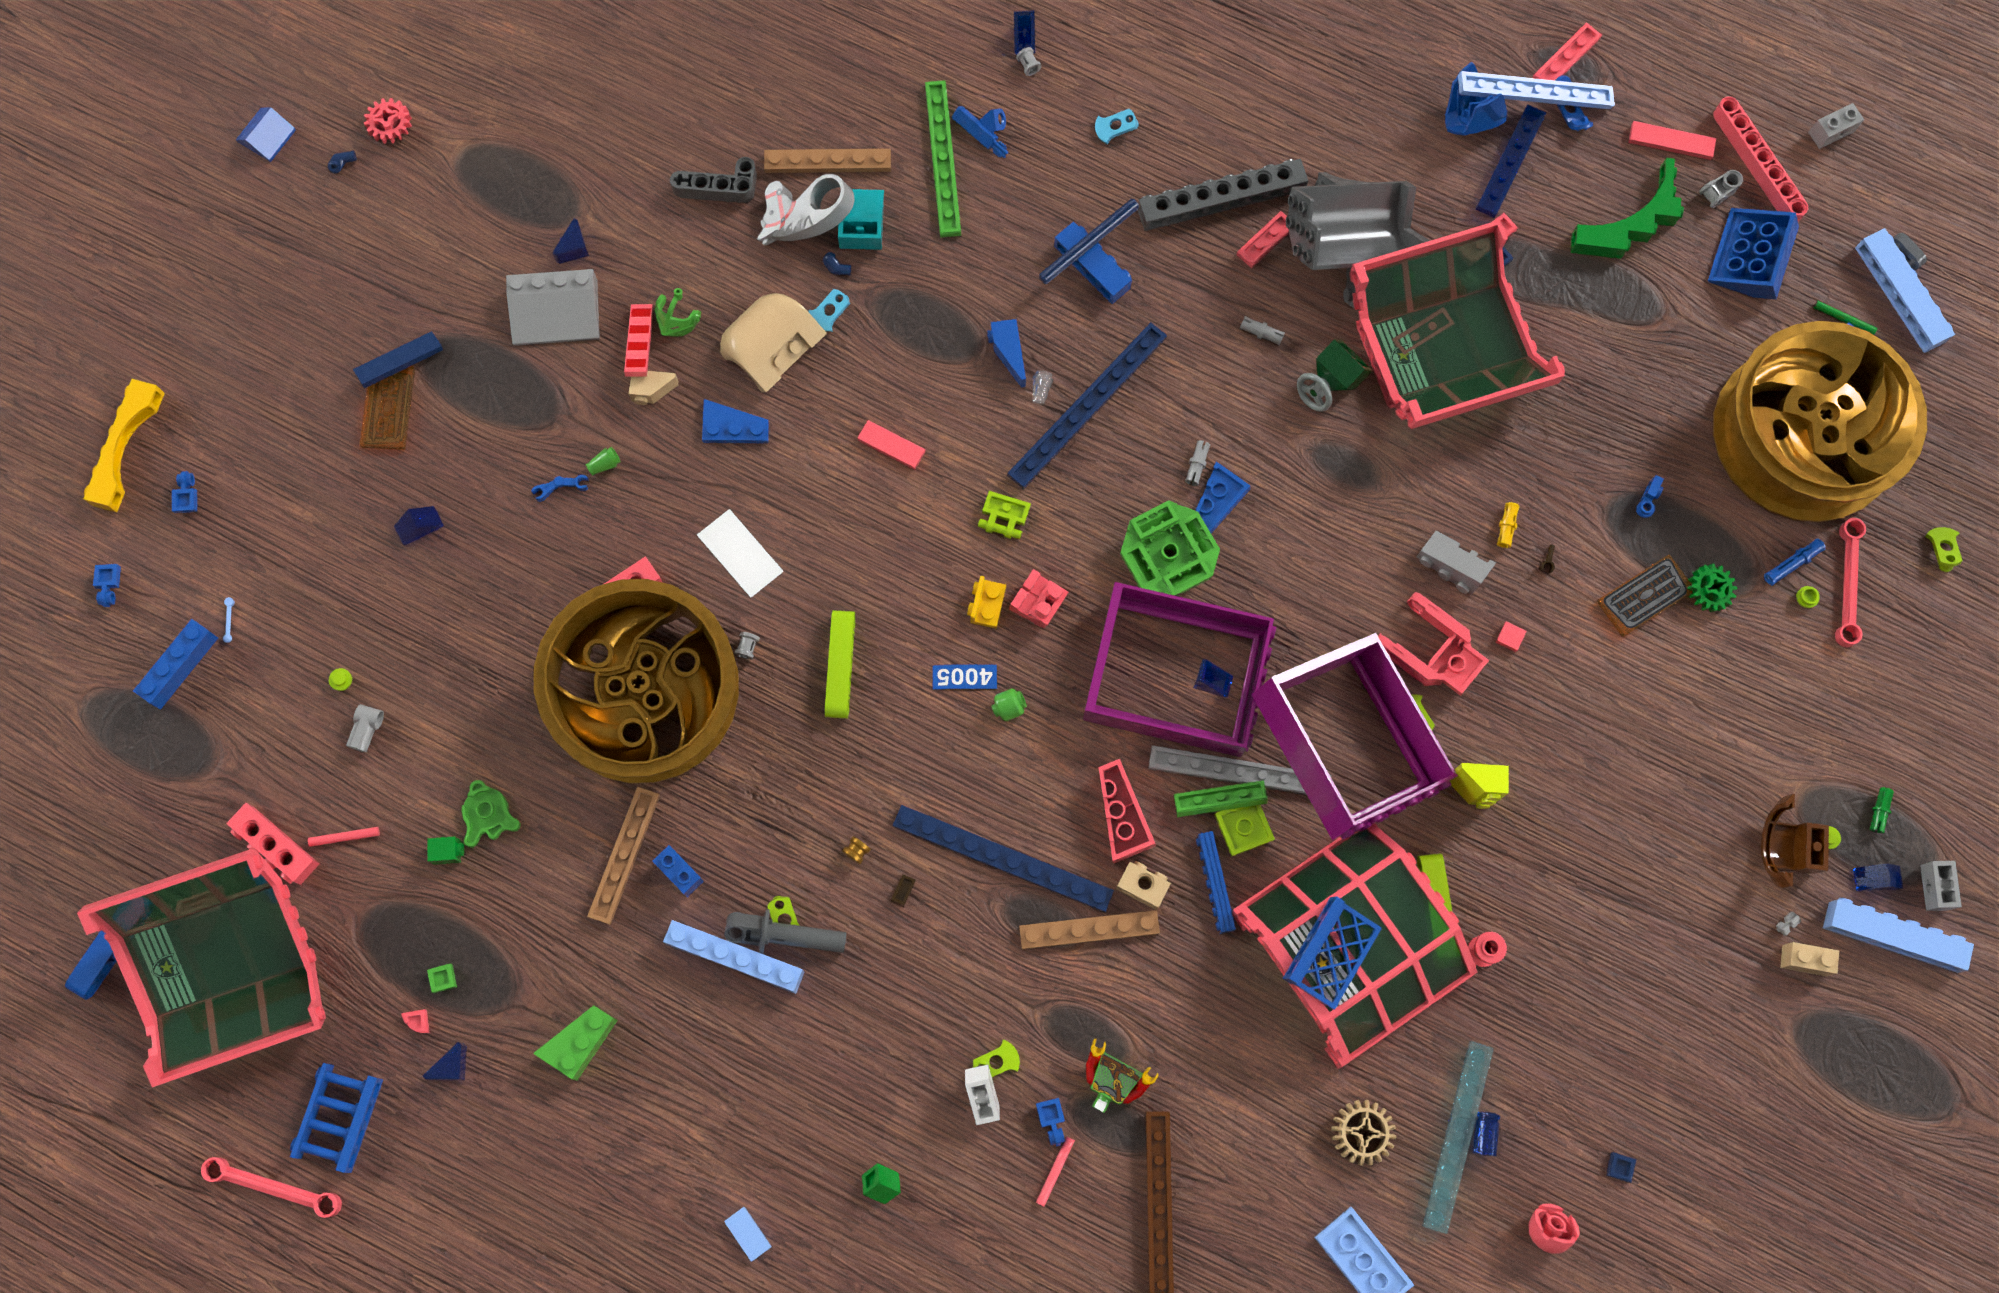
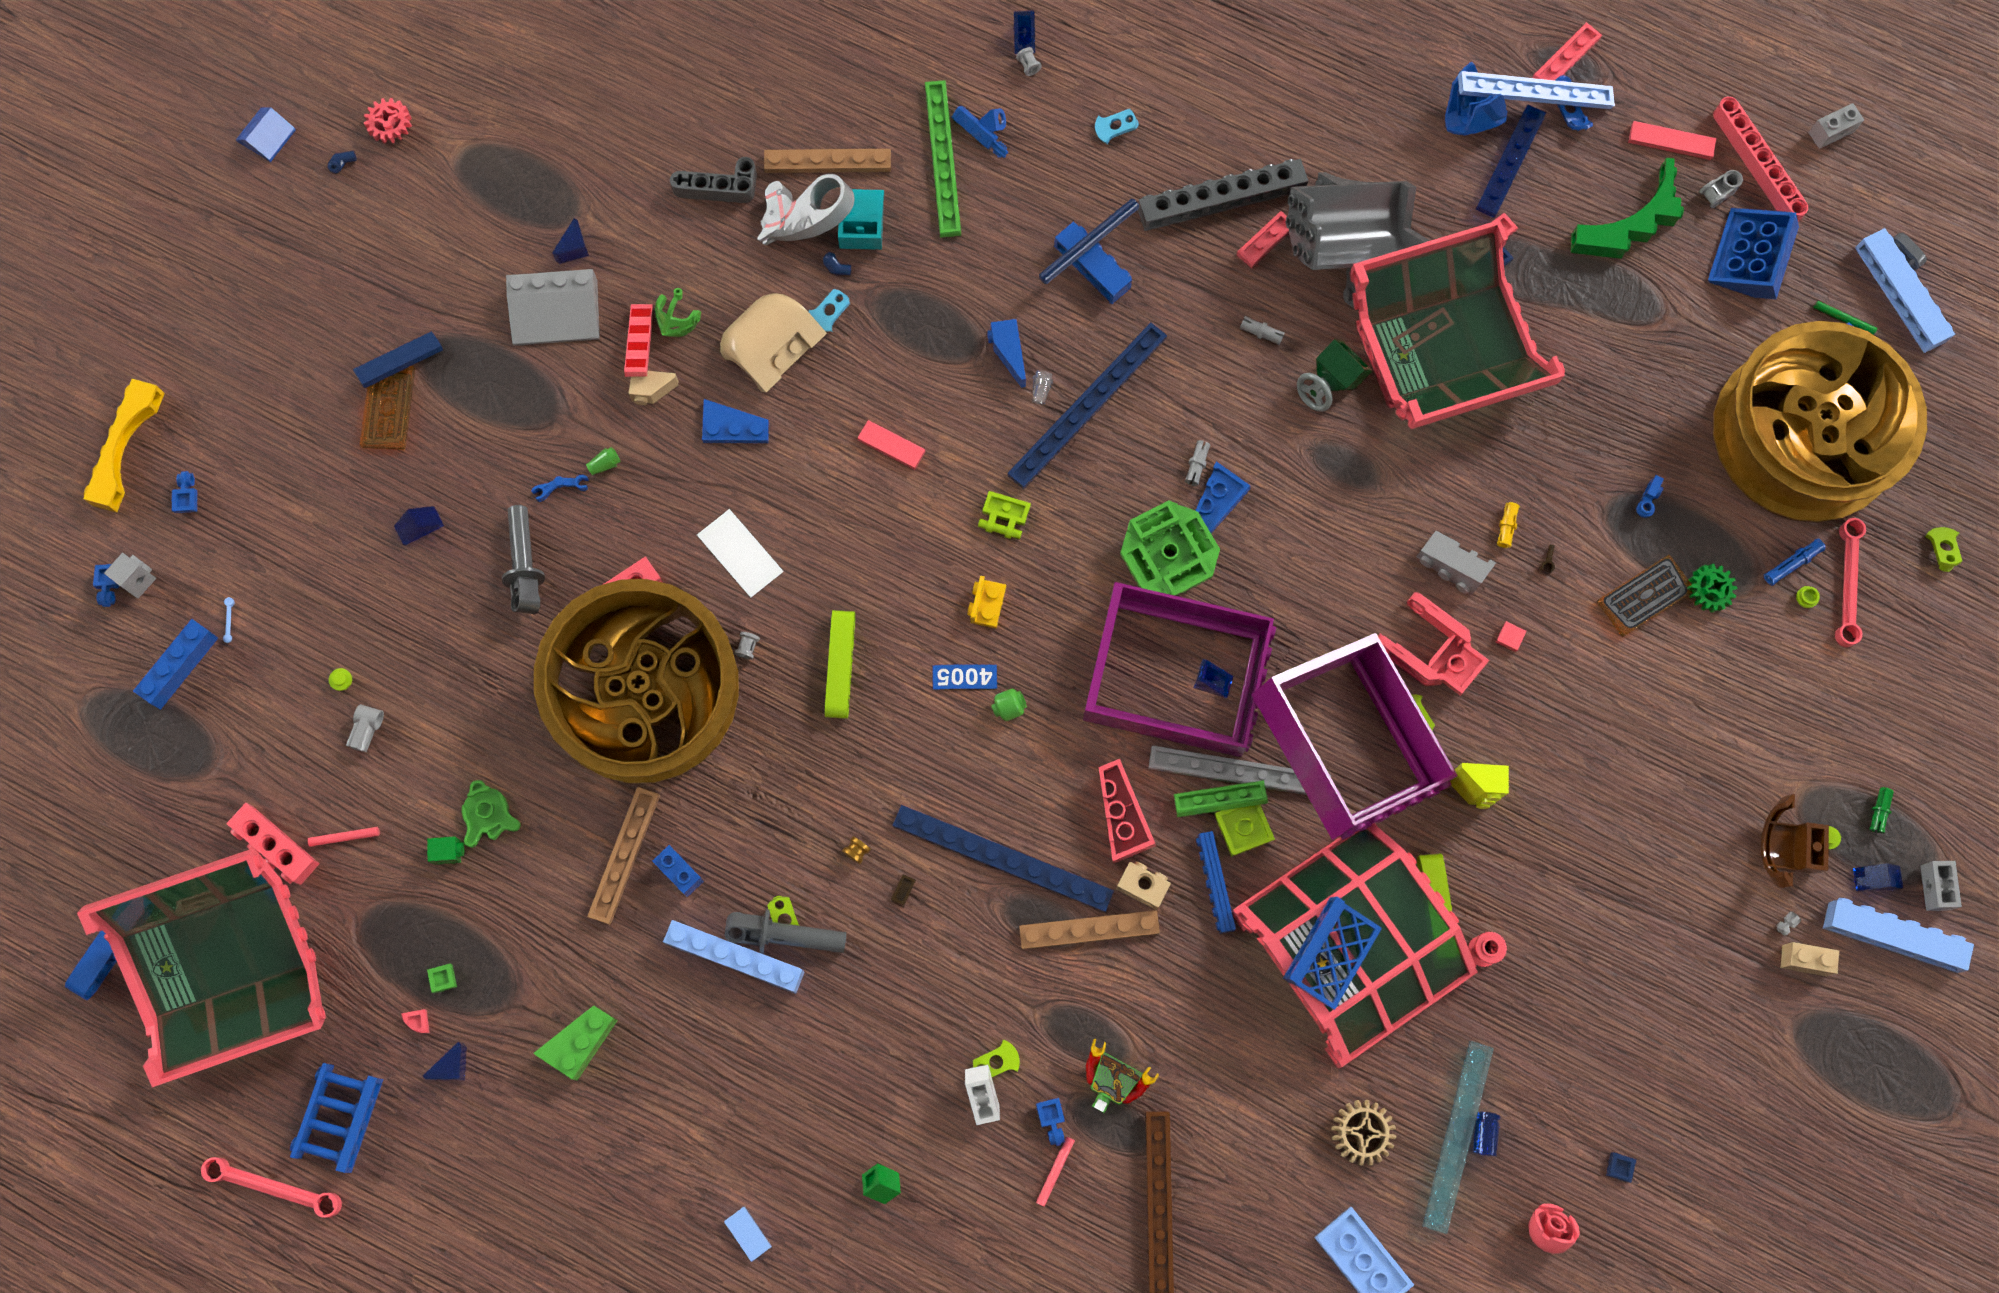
coral hips [1009,569,1069,628] -> none
none -> light grey brick [104,552,156,598]
none -> dark grey piece [502,505,545,615]

